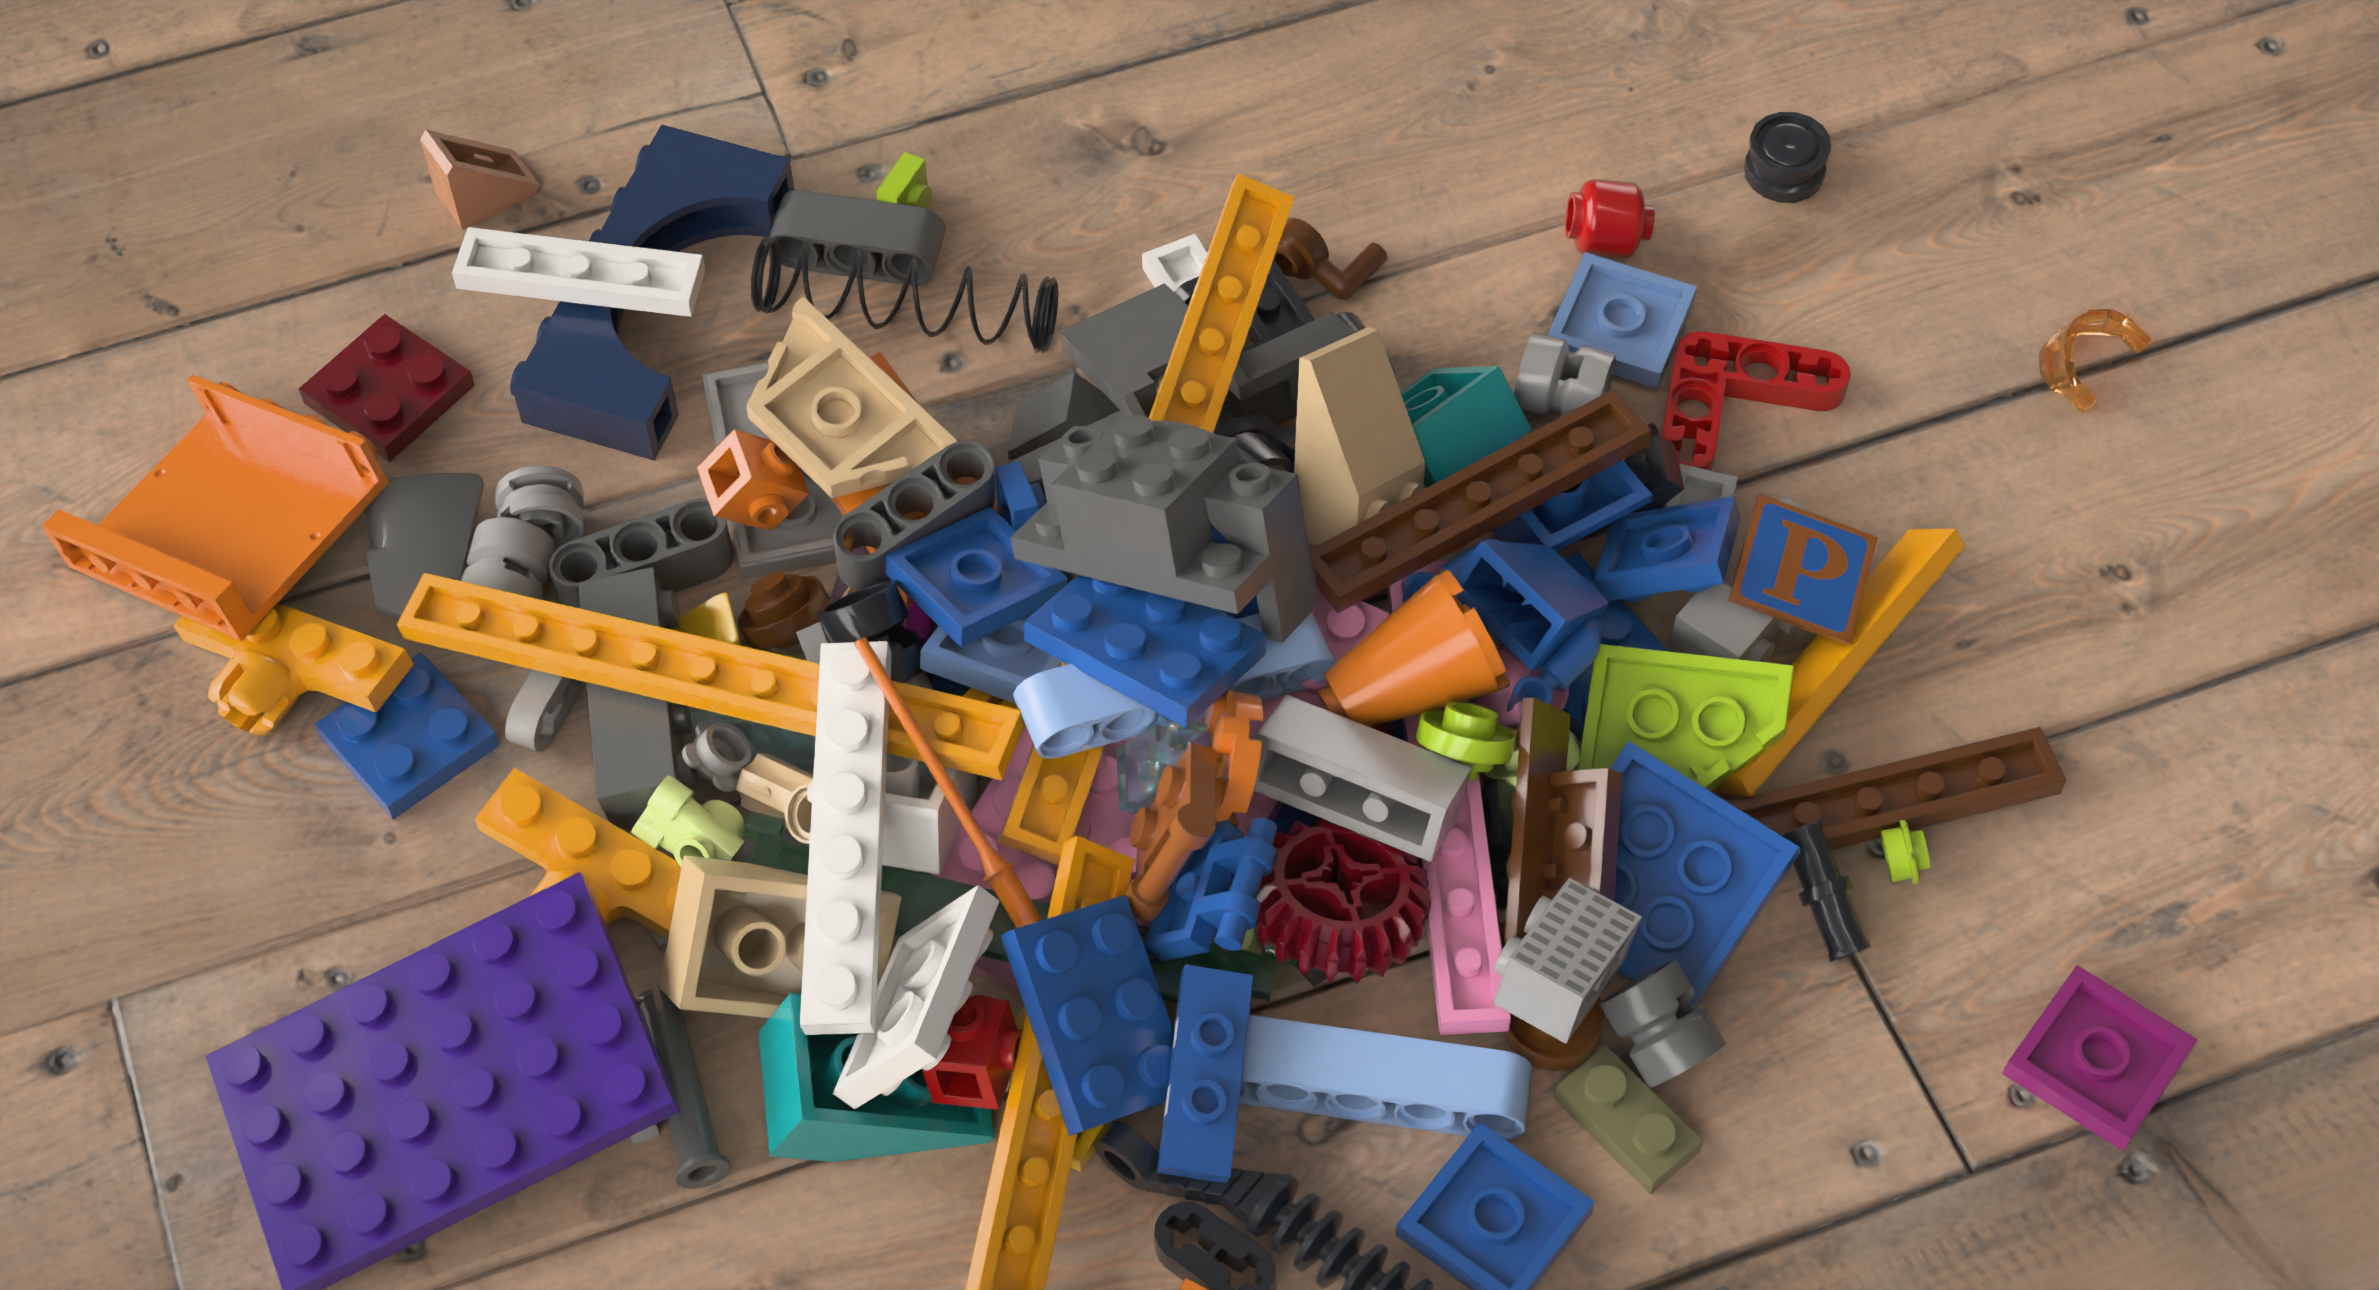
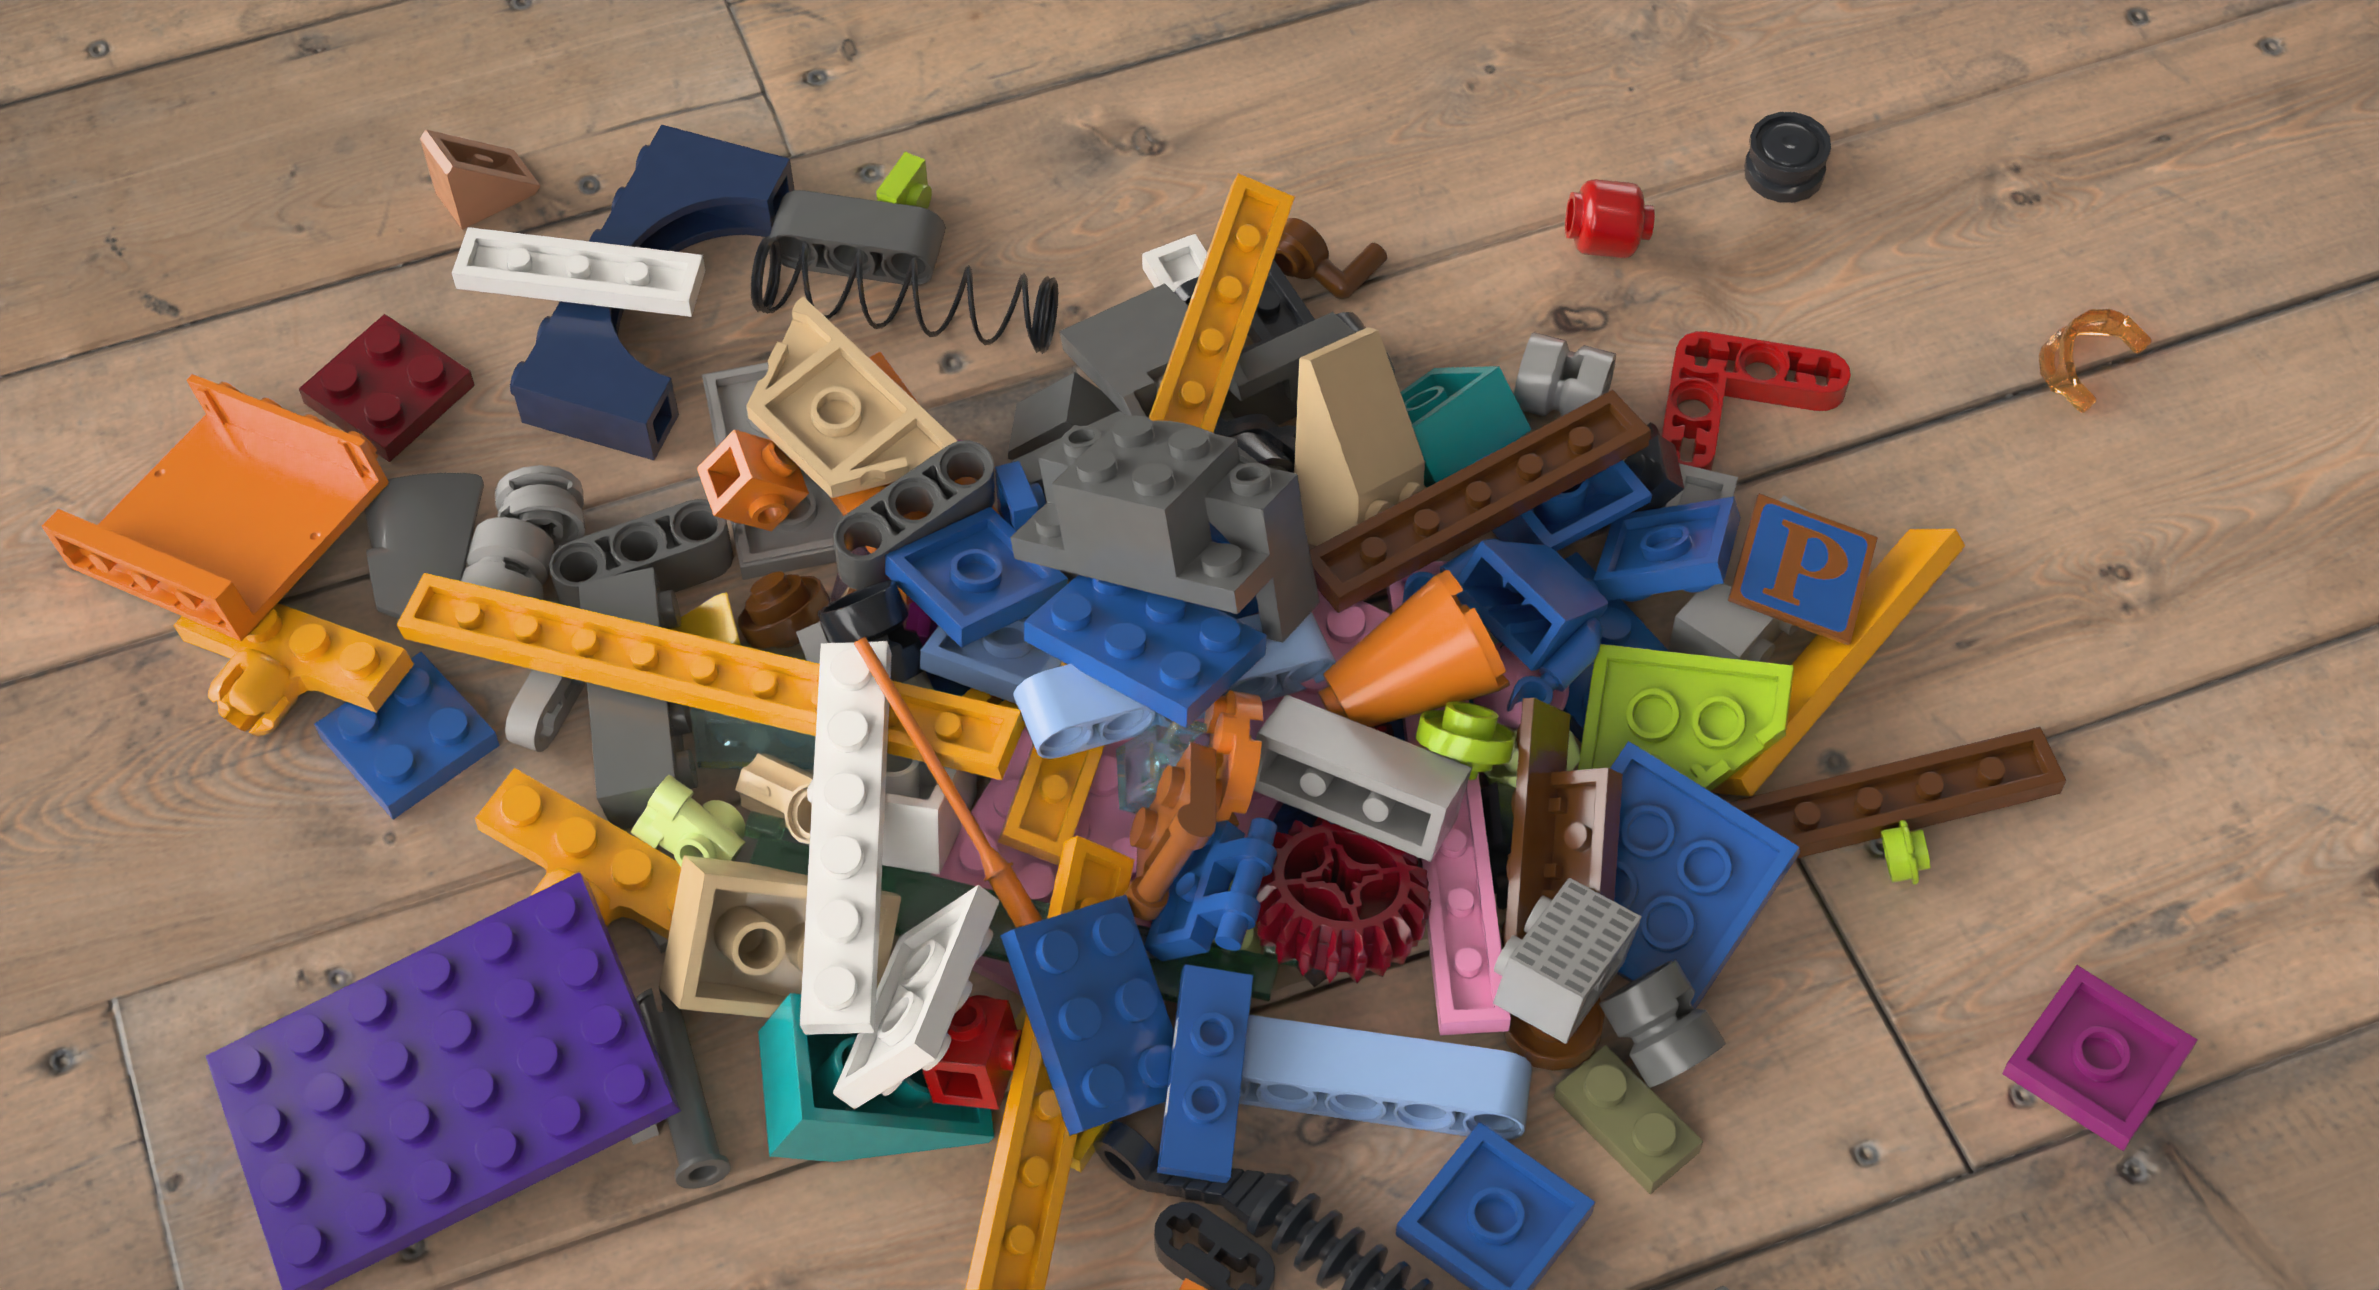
light grey plate [682,721,751,792] -> none
medium blue plate [1547,252,1697,389] -> none
black pin [1781,821,1871,962] -> none

